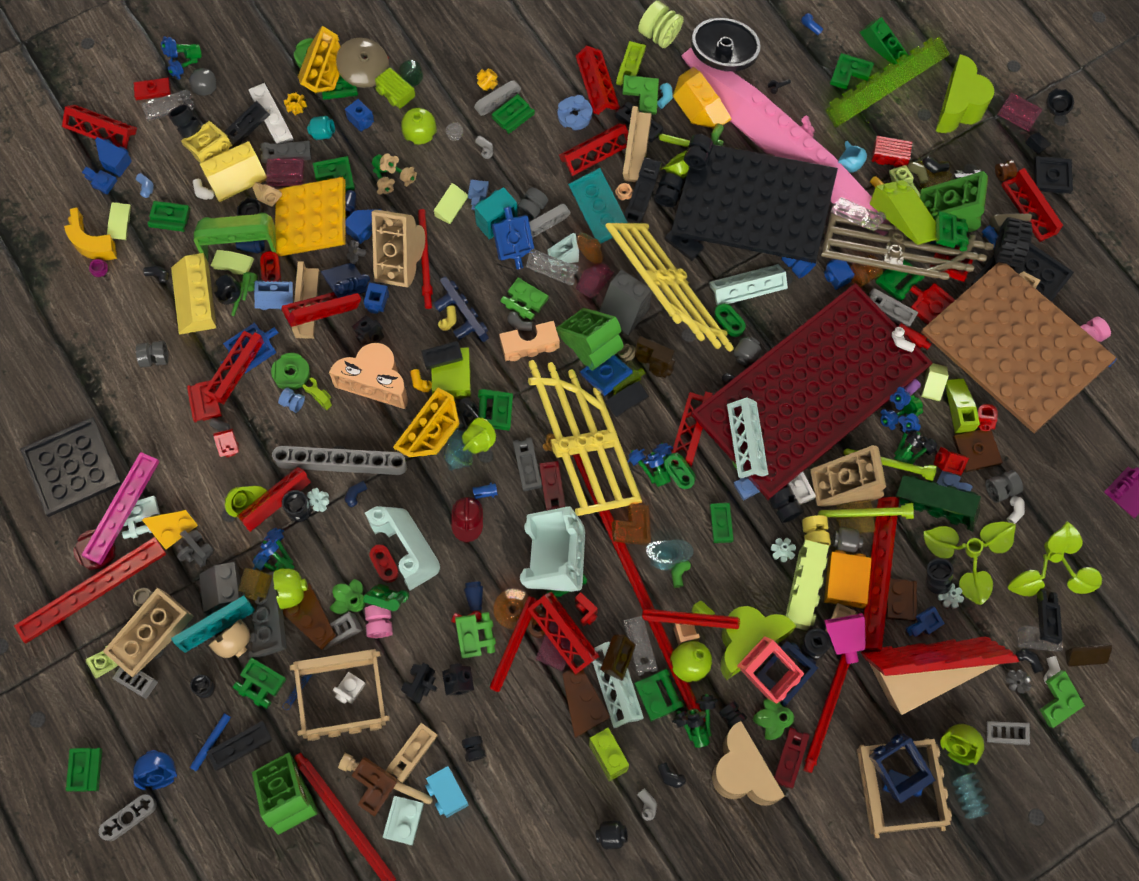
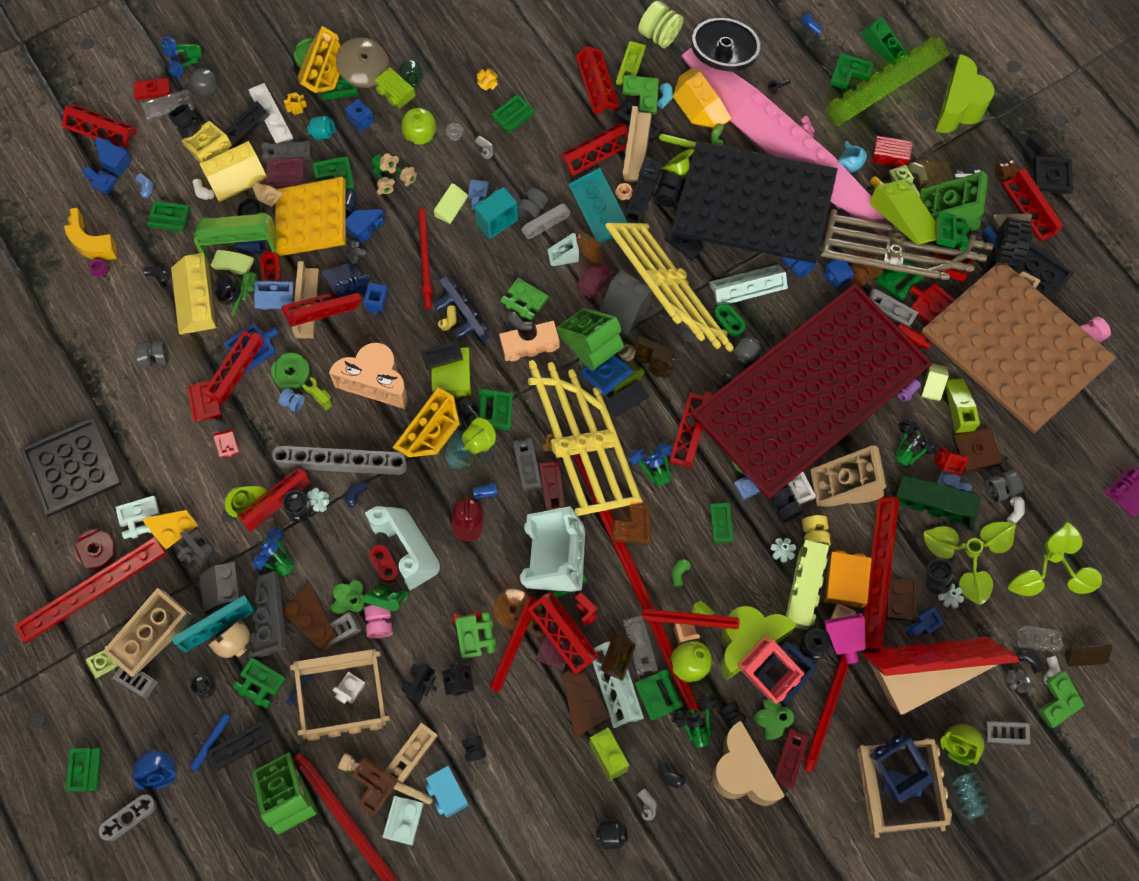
dark pink plate [82,452,159,565] -> none
yellowish green slope [107,203,131,240] -> none
dark tan plate [133,588,152,607] -> none
clear yellow brick [238,568,272,601] -> none
lime cylinder [273,568,308,609] -> none
black brick [351,315,385,345] -> none
tan brick [372,210,425,287] -> none
yellow arm [410,369,432,393] -> none
dark blue cone [464,582,483,611] -> none
light grey beam [474,80,521,116] -> none
blue plate [491,206,535,269] -> none
clear plate [526,249,579,285] -> none
medium blue plate [557,95,592,130] -> none
clear light blue piece [646,540,694,570] -> none
green plate [664,453,696,489] -> none
black wheel [684,134,714,169] -> none
light aqua fence [727,398,769,478] -> none
lime piece [818,503,914,519] -> none
clear plate [831,197,886,231] -> none
dark grey head [833,527,863,554] -> none
clear yellow piece [836,500,875,534] -> none
lime piece [843,448,937,481] -> none
blue plant [881,387,923,433] -> none
white arm [892,327,915,353] -> none
black arm [923,156,950,173] -> none
red plate [978,404,998,431] -> none
clear pink plate [998,93,1043,131] -> none
black hinge [1036,589,1063,644] -> none
black hair [1046,88,1074,116] -> none

